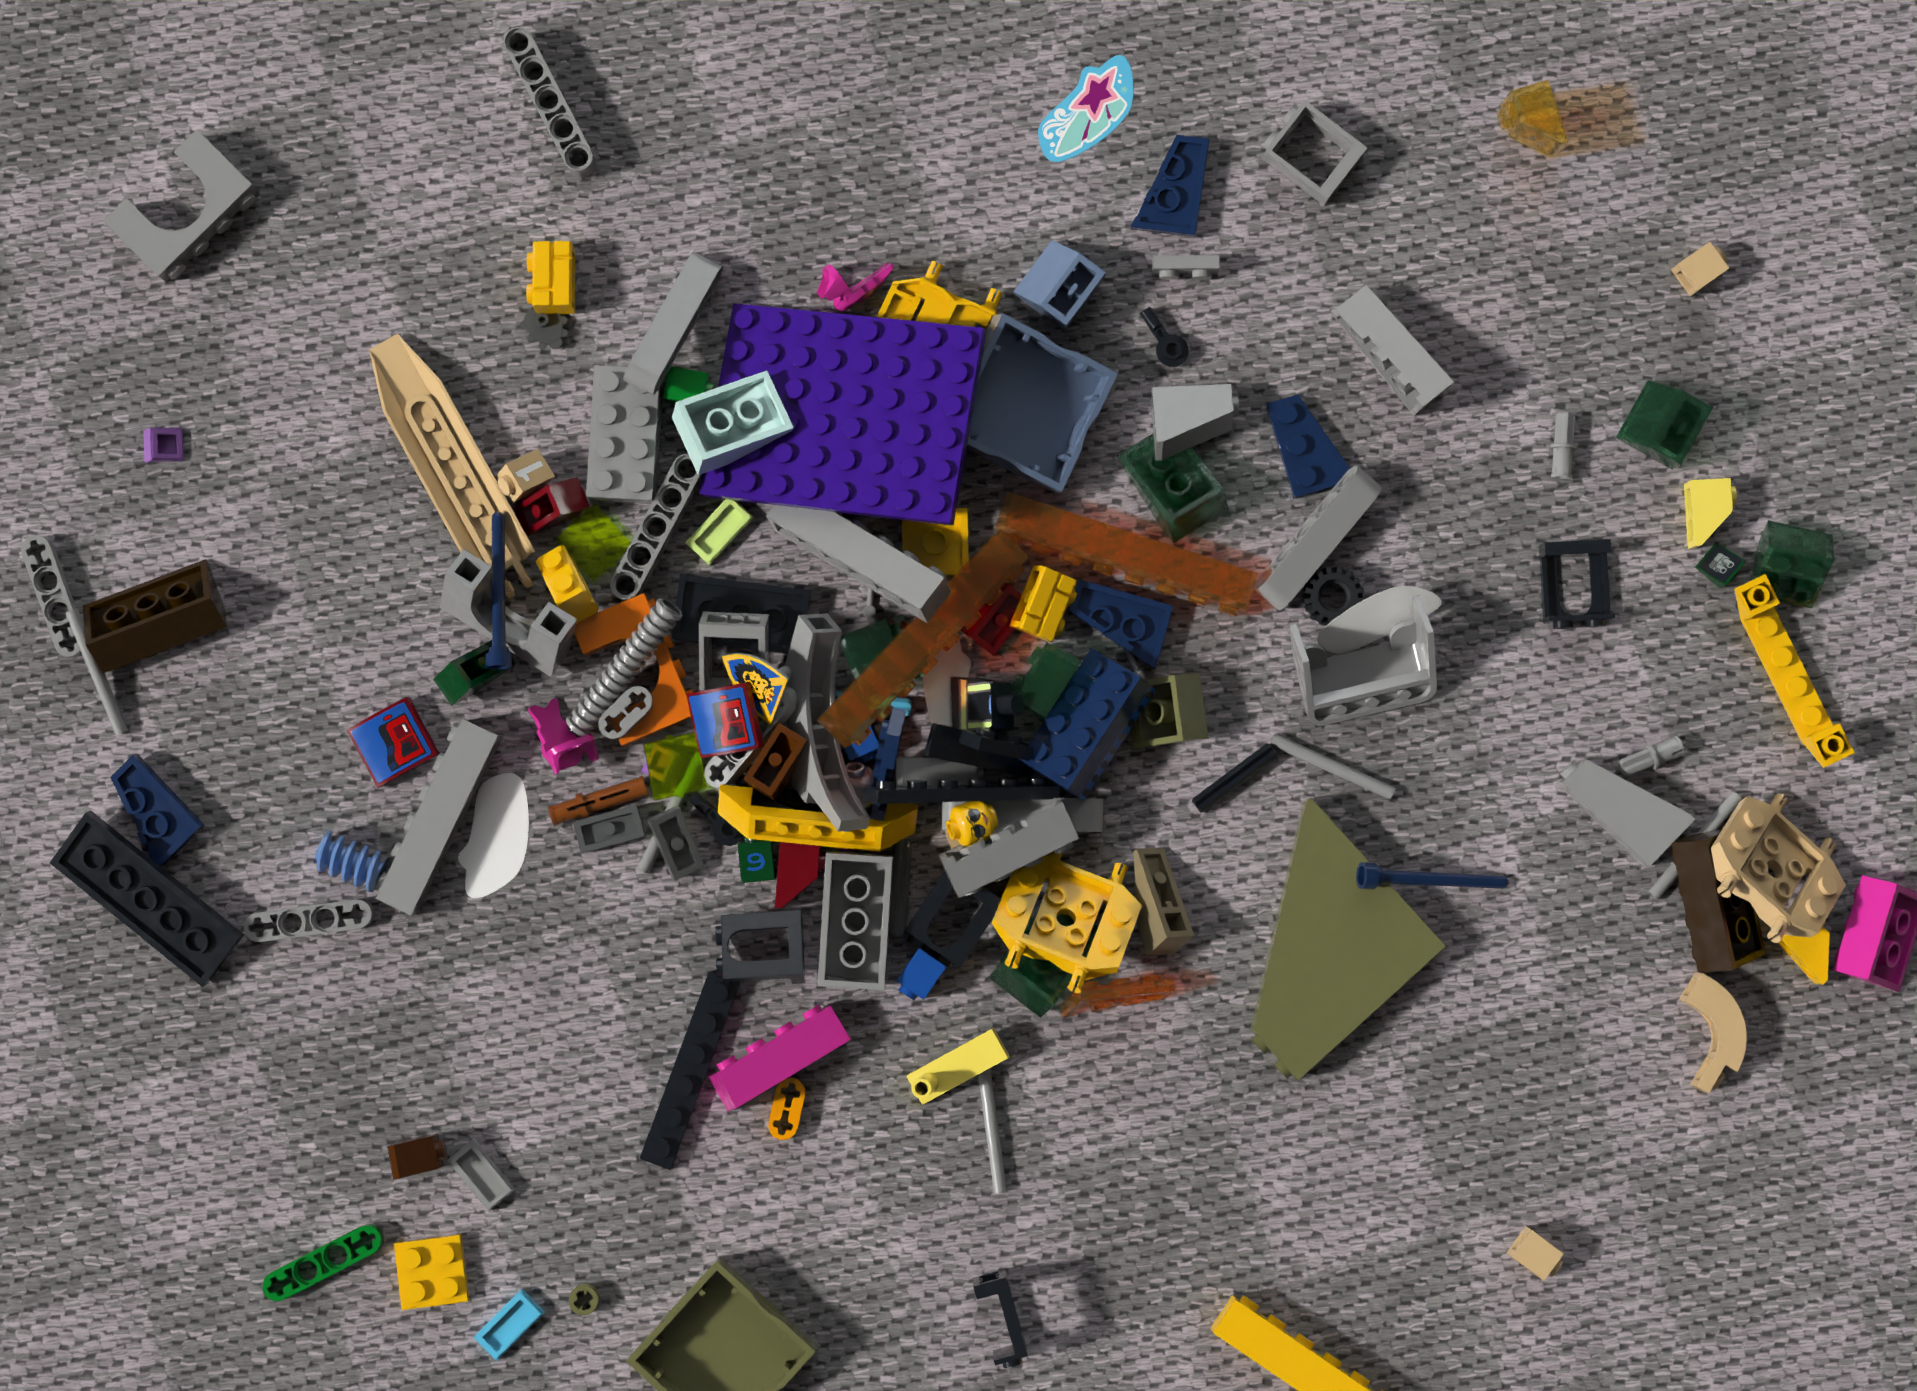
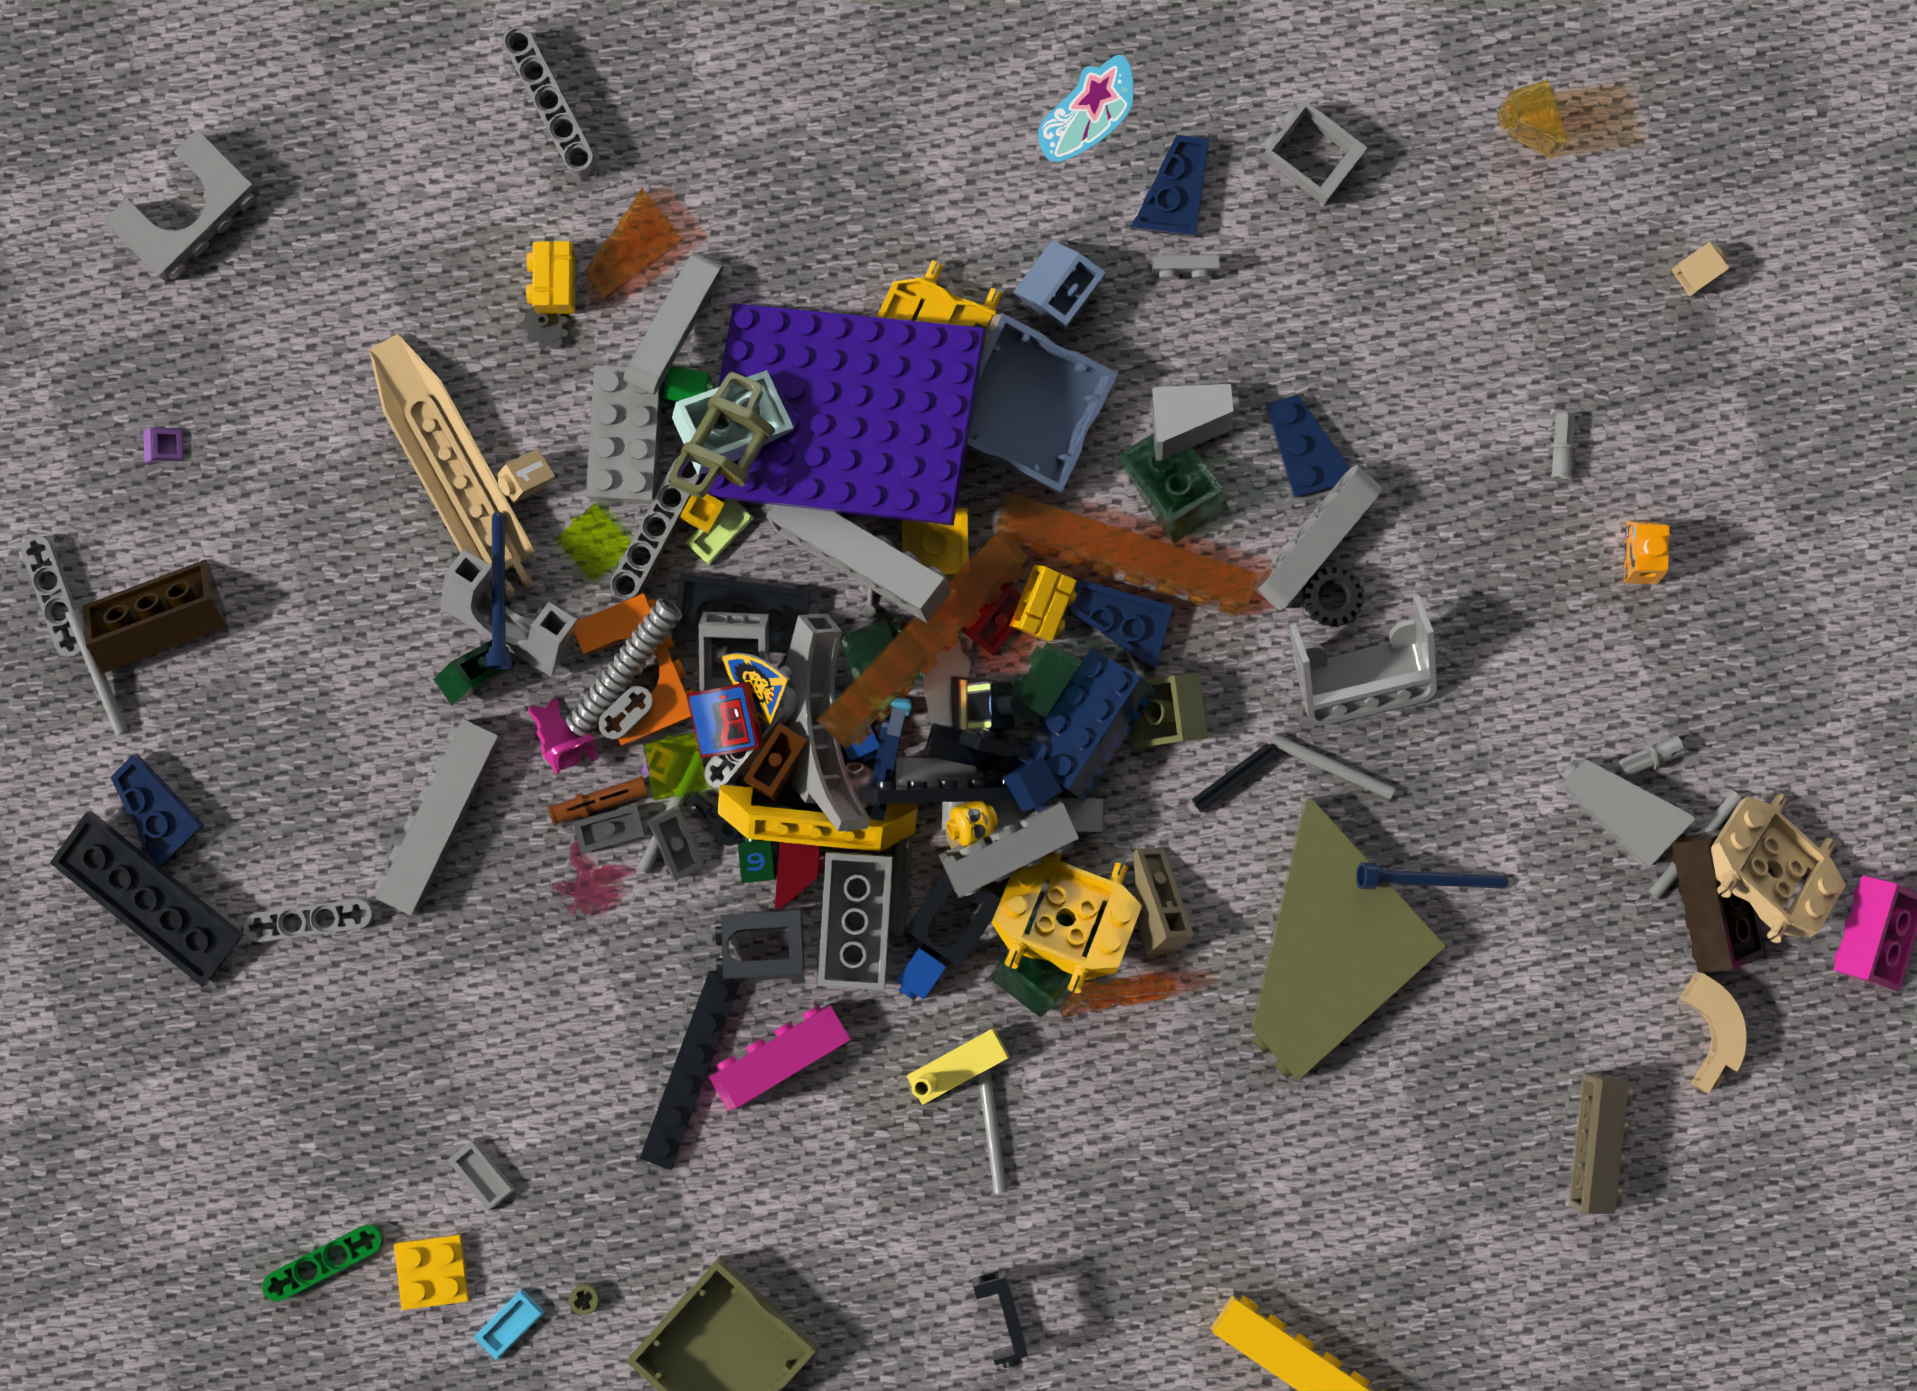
medium blue piece [314,830,389,892] -> none
slope [346,696,440,788] -> none
reddish brown slope [387,1133,448,1180] -> none
white sticker [458,773,529,898] -> none
dark red slope [512,477,590,537] -> none
yellow brick [535,545,599,624] -> none
light orange beam [768,1077,806,1140] -> none
dark pink hair [816,262,894,311] -> none
black plate [1140,307,1188,367] -> none
white sticker [1317,585,1442,654] -> none
light grey wedge [1332,285,1454,416] -> none
tan brick [1507,1226,1564,1281] -> none
black panel [1539,539,1615,629] -> none
clear green slope [1615,380,1713,470] -> none
light yellow slope [1684,478,1737,549] -> none
slope [1694,542,1746,588] -> none
yellow slope [1734,574,1855,768] -> none
clear green slope [1750,520,1835,609] -> none
yellow slope [1772,922,1830,985] -> none
none -> clear pink piece [552,841,630,916]
none -> clear orange wing [584,188,683,300]
none -> olive bar [669,372,775,498]
none -> yellow plate [679,493,725,534]
none -> dark blue brick [1003,756,1062,812]
none -> dark tan slope [1569,1073,1633,1214]
none -> light orange torso [1624,521,1670,585]

